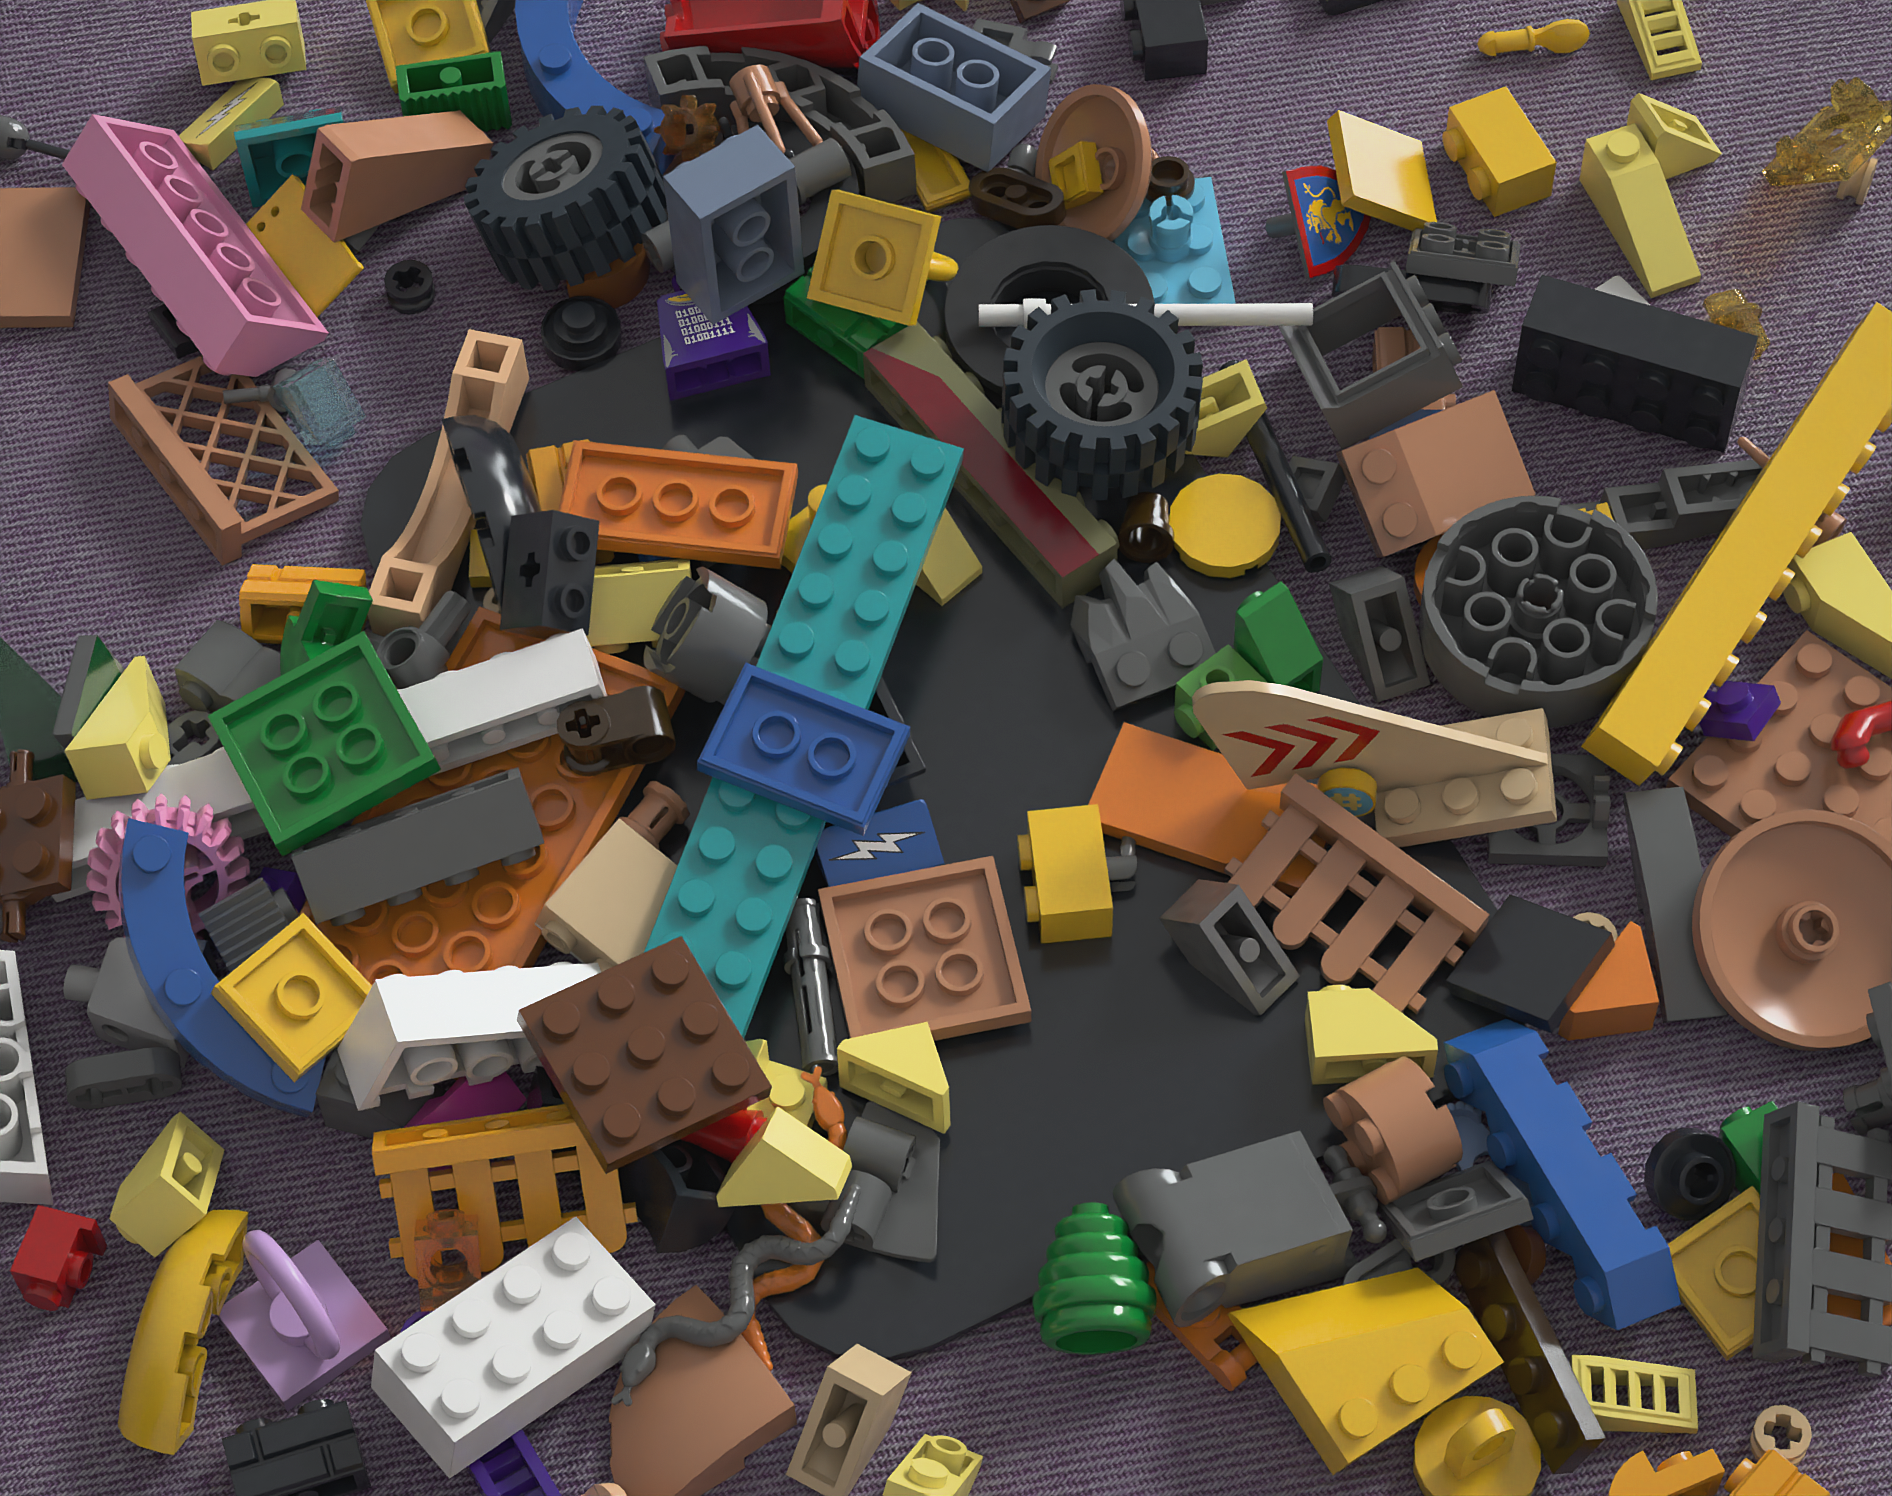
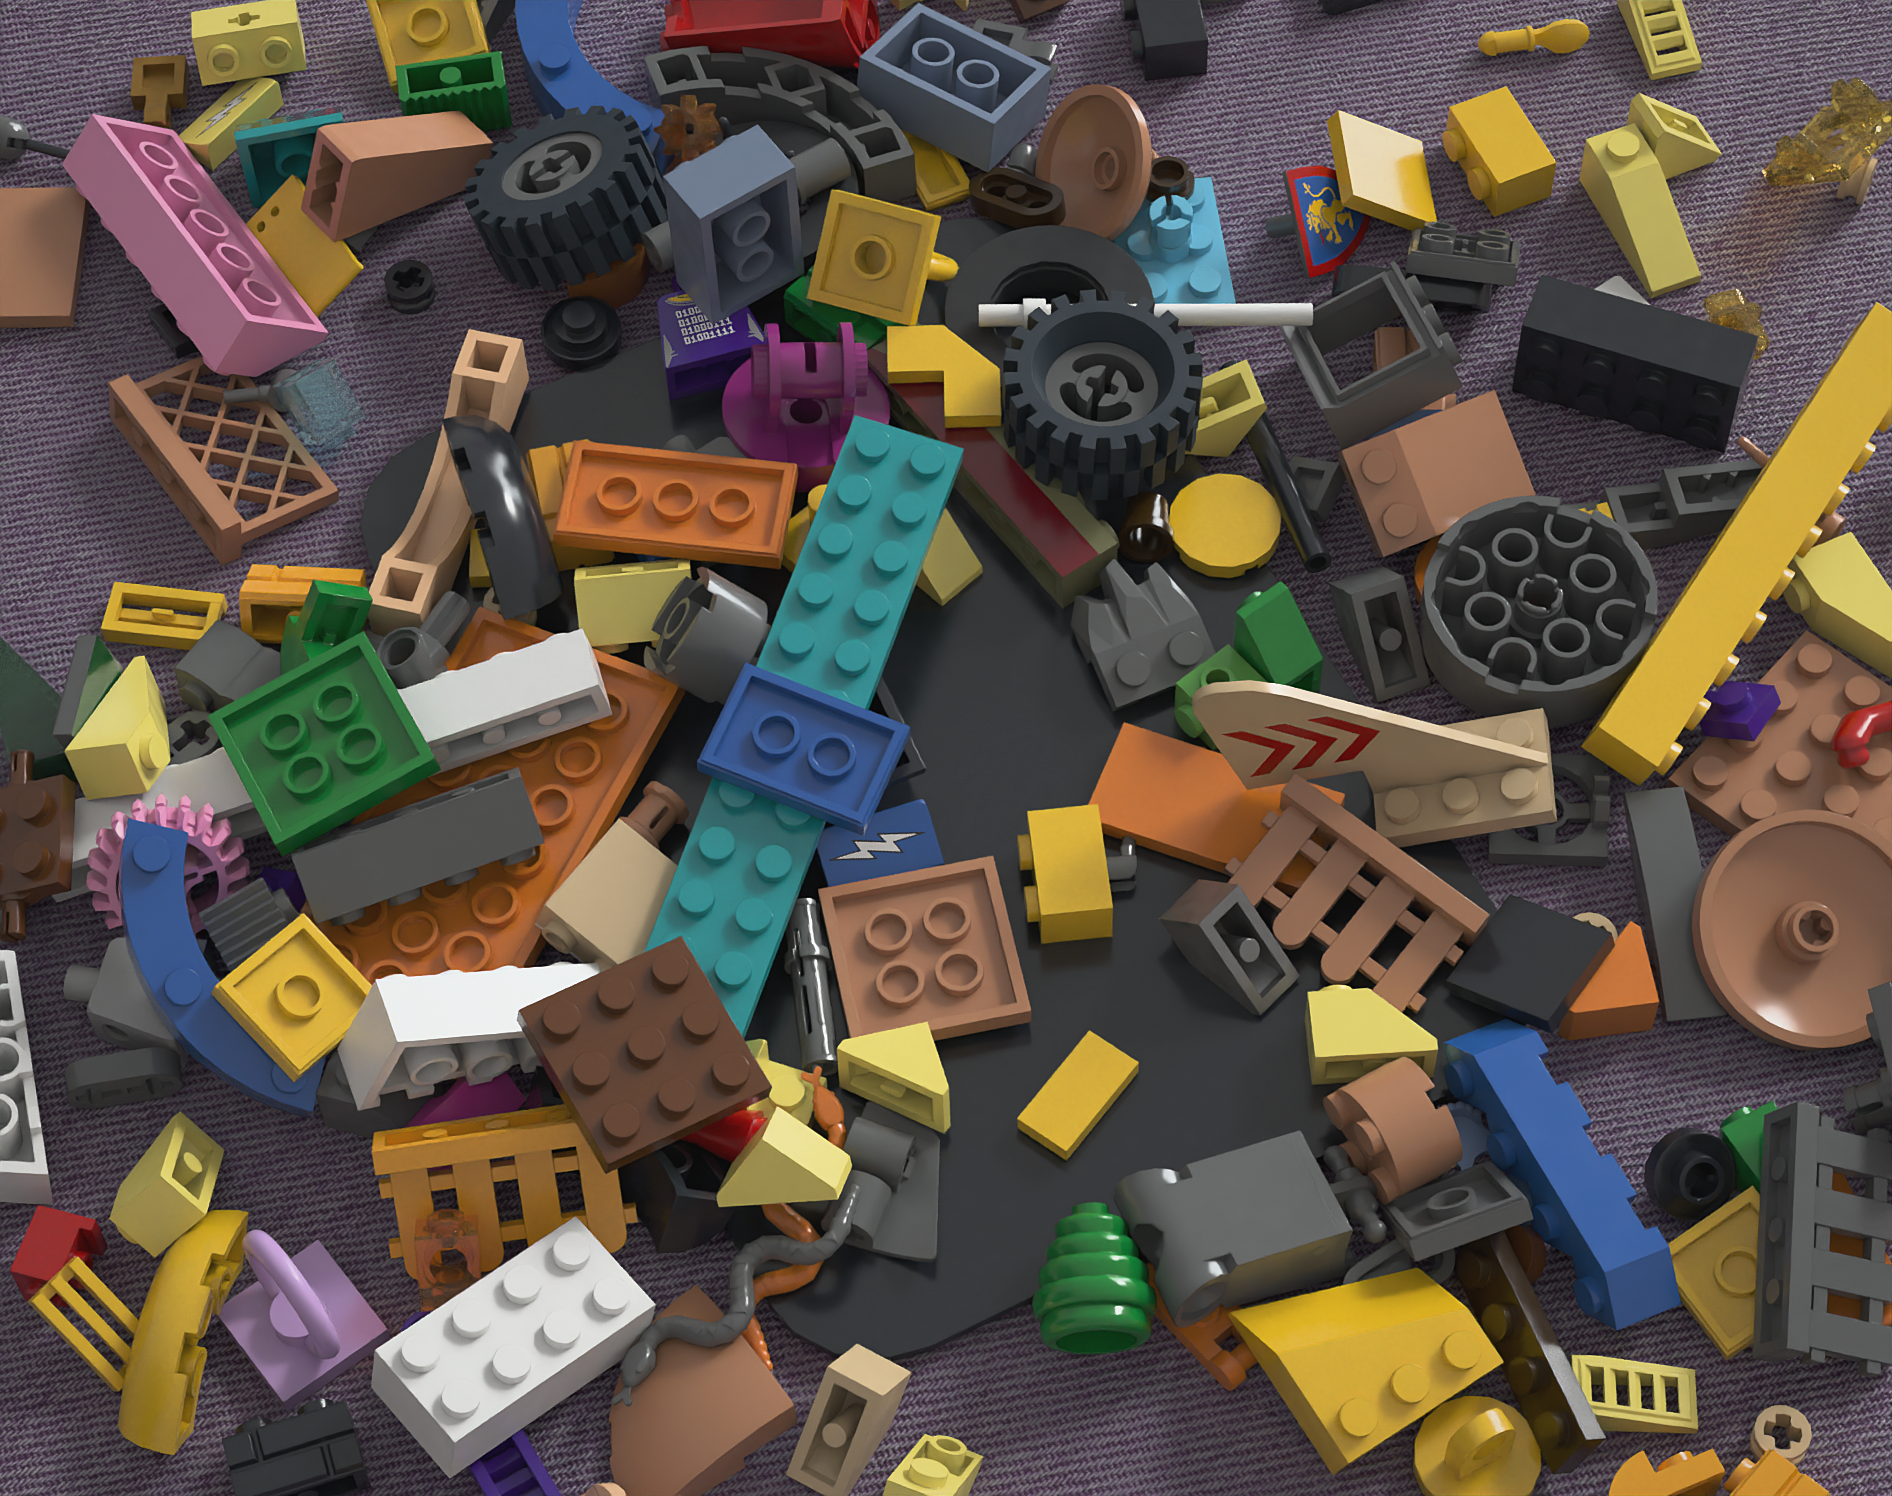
black brick [500,510,599,640] -> none
dark brown piece [557,686,676,776] -> none
nougat plant [729,64,823,154] -> none
yellow tile [1048,141,1104,209] -> none
tile [1317,768,1377,817] -> none
none -> yellow tile [28,1257,139,1392]
none -> yellow tile [101,582,228,650]
none -> pearl gold plate [130,55,189,130]
none -> magenta piece [722,322,890,492]
none -> yellow tile [887,325,1001,428]
none -> yellow tile [1017,1030,1139,1161]

